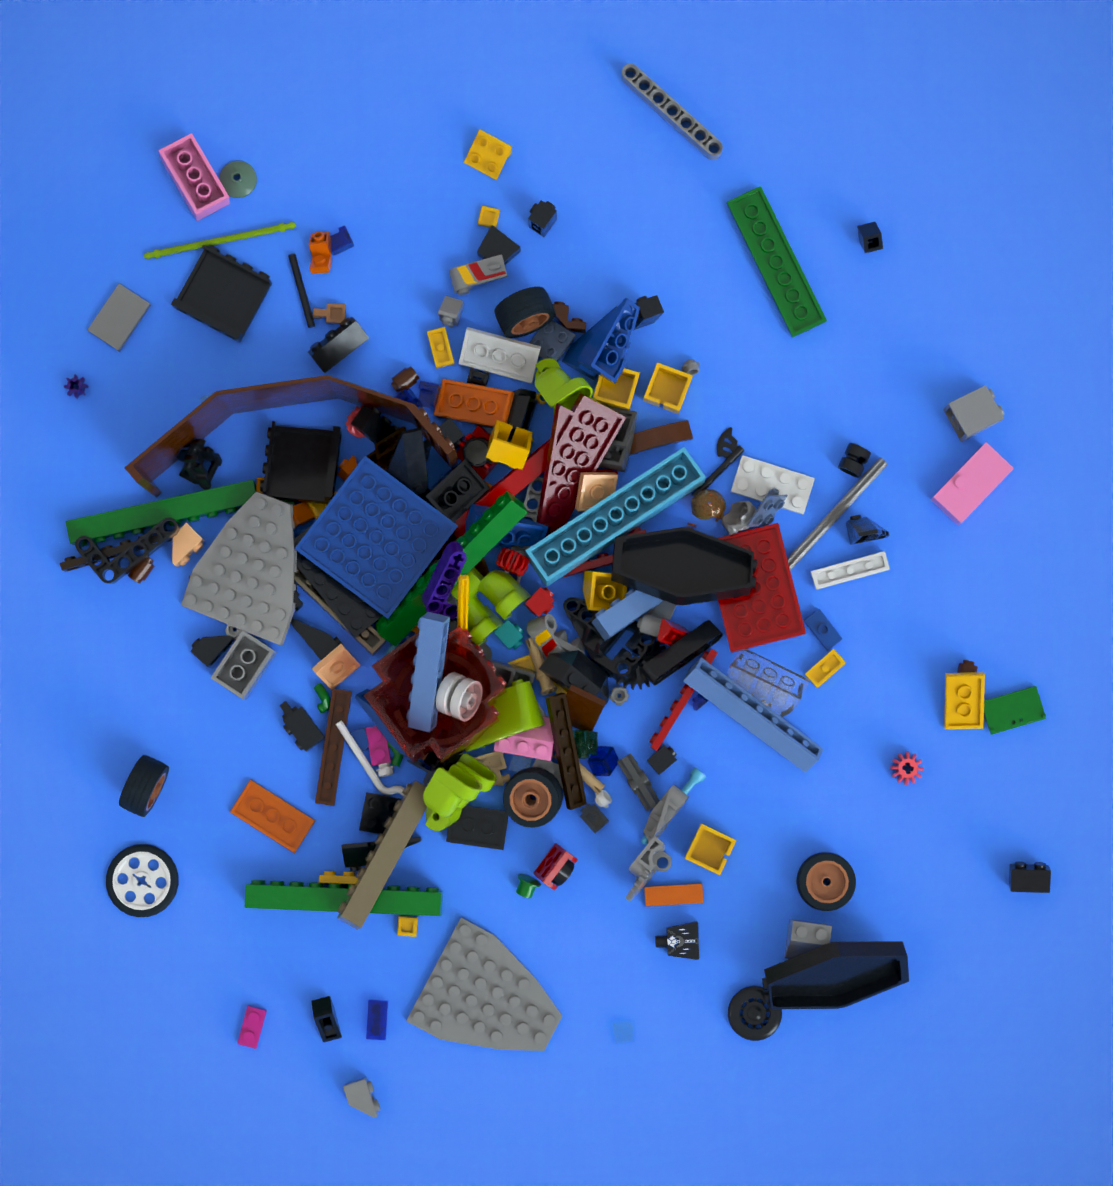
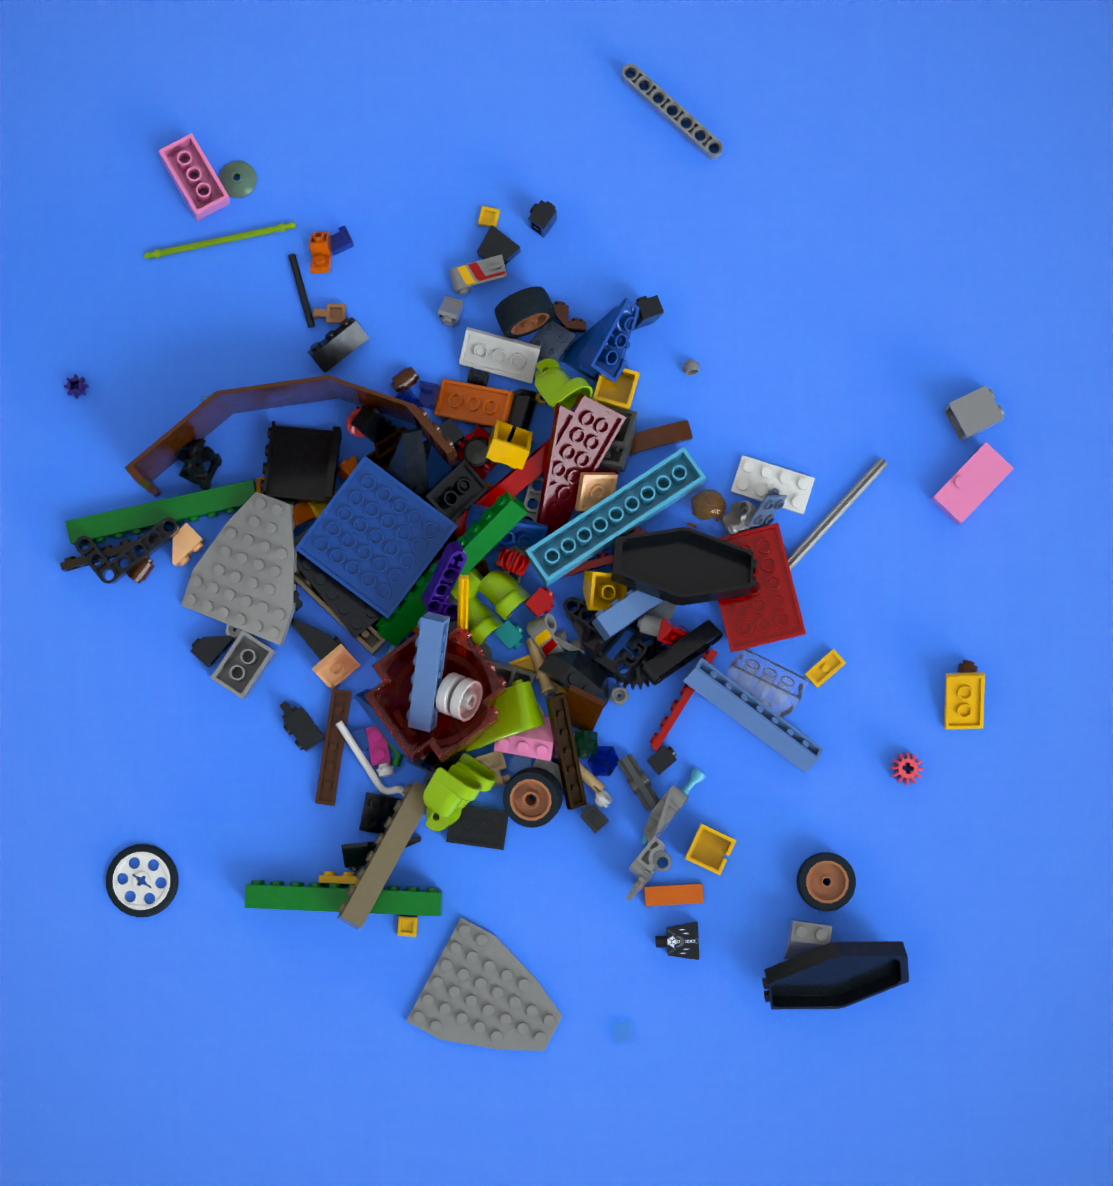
light grey tile [87,284,151,352] -> none
black wheel [119,755,169,817] -> none
black panel [171,245,273,343] -> none
orange tile [230,779,316,853] -> none
dark pink plate [237,1005,267,1049] -> none
black slope [311,996,342,1043] -> none
green arm [314,683,330,713] -> none
light grey slope [343,1077,381,1118] -> none
clear blue plate [366,999,388,1040] -> none
yellow plate [427,327,455,369] -> none
yellow hinge [463,129,512,180] -> none
green piece [516,874,541,898] -> none
piece [533,843,578,891] -> none
yellow piece [643,362,693,415] -> none
clear blue plate [691,694,709,711] -> none
black piece [692,427,745,499] -> none
green plate [726,186,827,338] -> none
black wheel [728,986,782,1041] -> none
blue plate [804,609,843,651] -> none
white plate [810,551,890,590] -> none
black wheel [838,443,871,478] -> none
wedge [846,515,890,545] -> none
black brick [857,221,883,253] -> none
green door [984,686,1046,735] -> none
black brick [1009,861,1051,893] -> none

